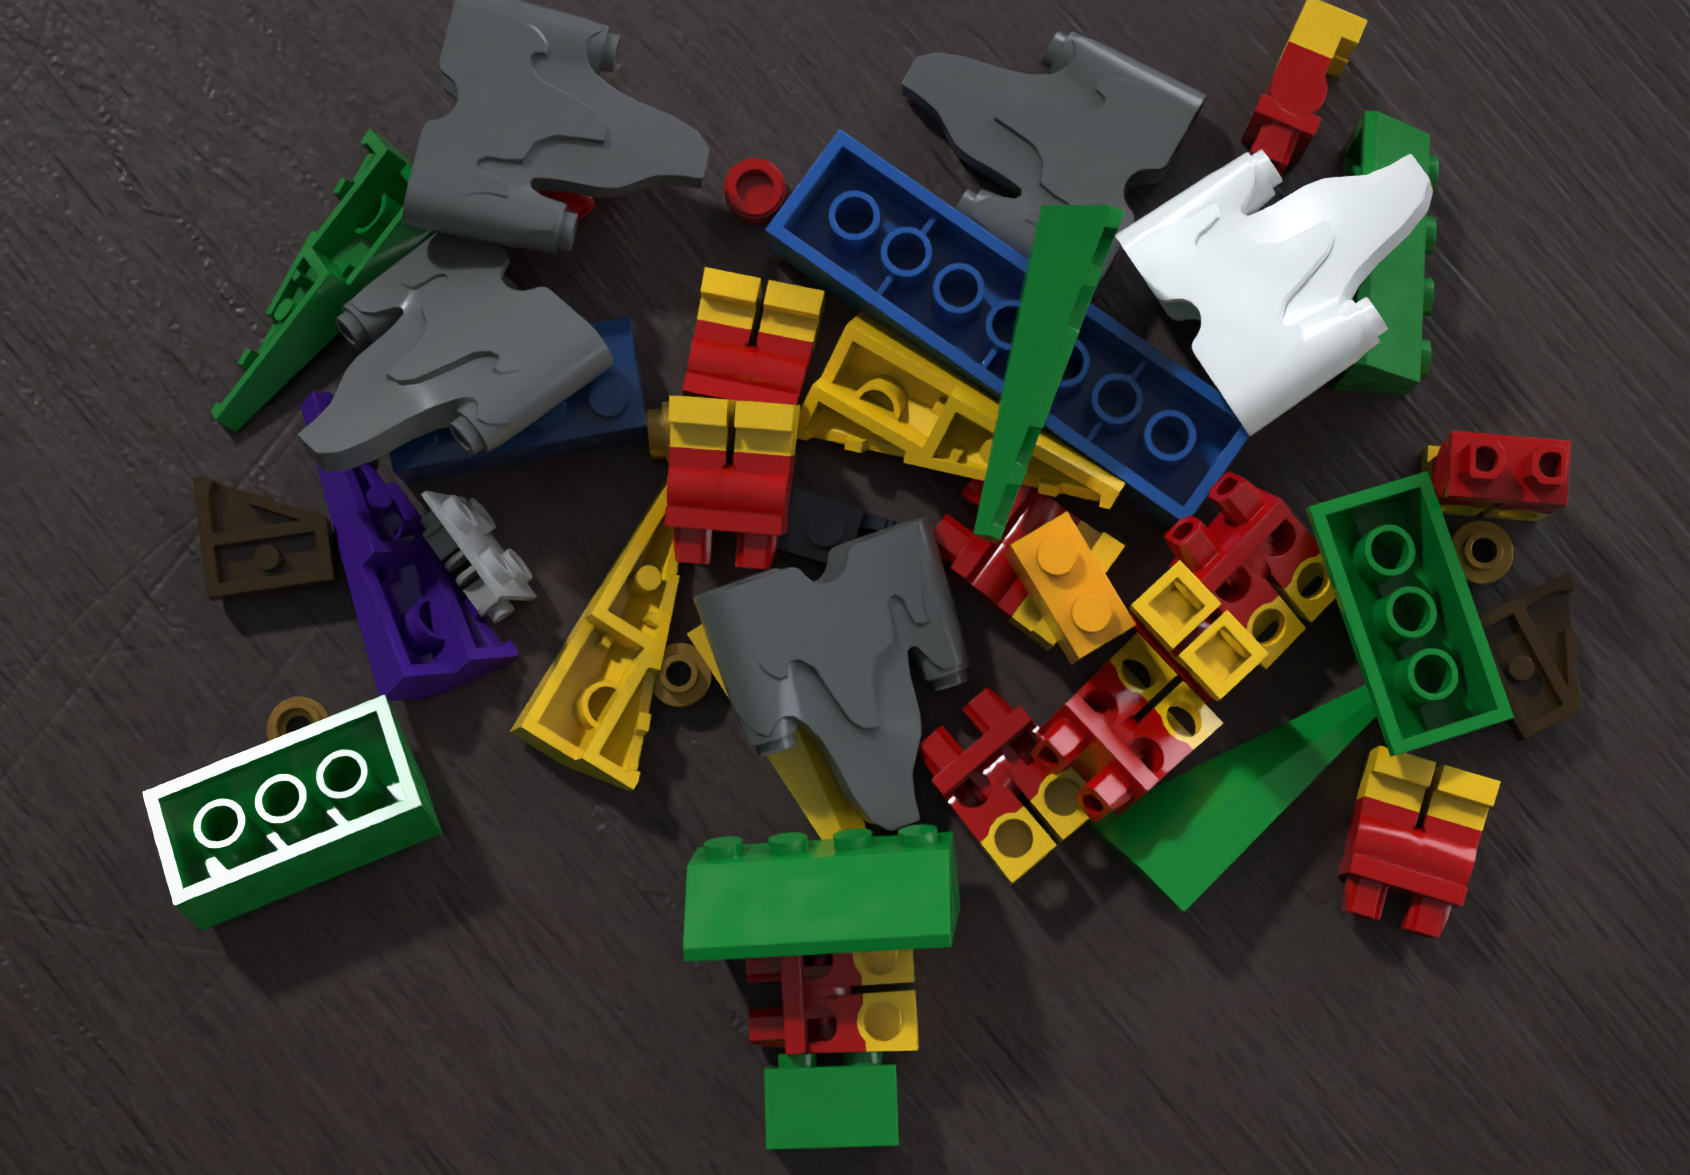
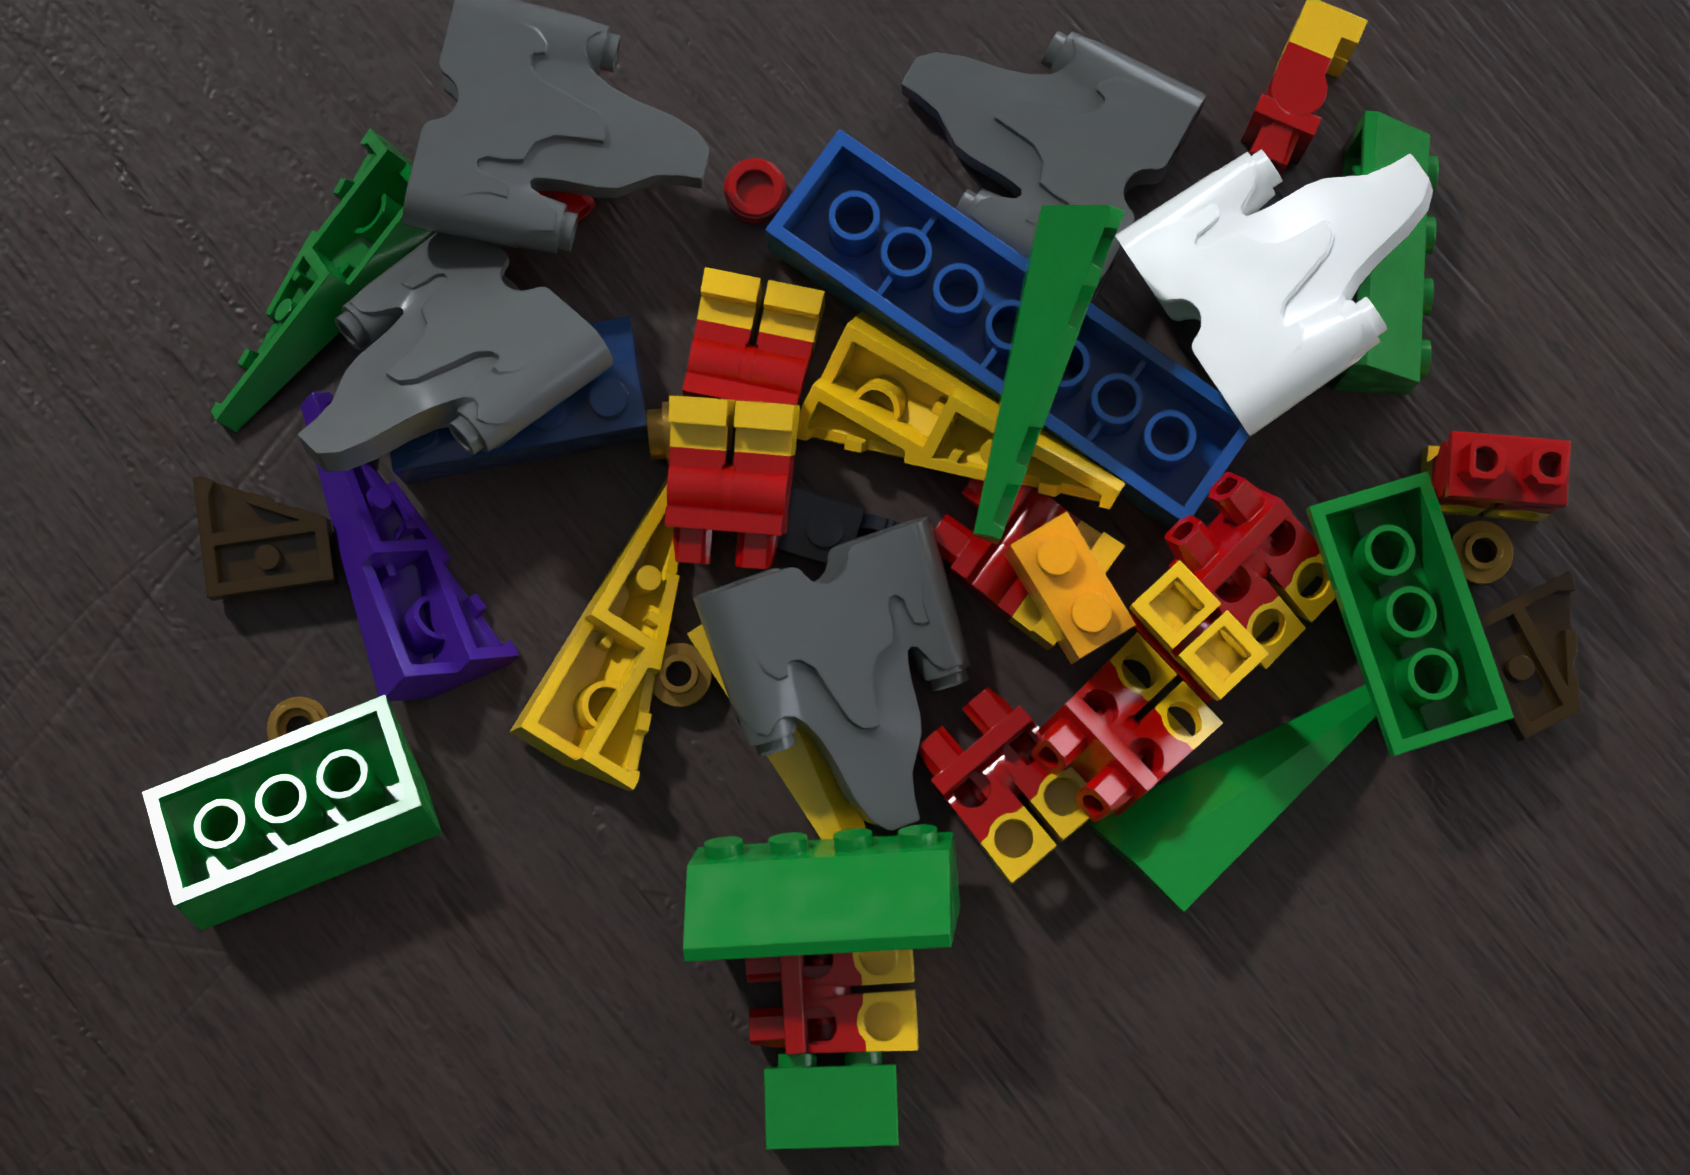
light grey hinge [420,491,537,624] -> none
red hips [1337,745,1501,939] -> none

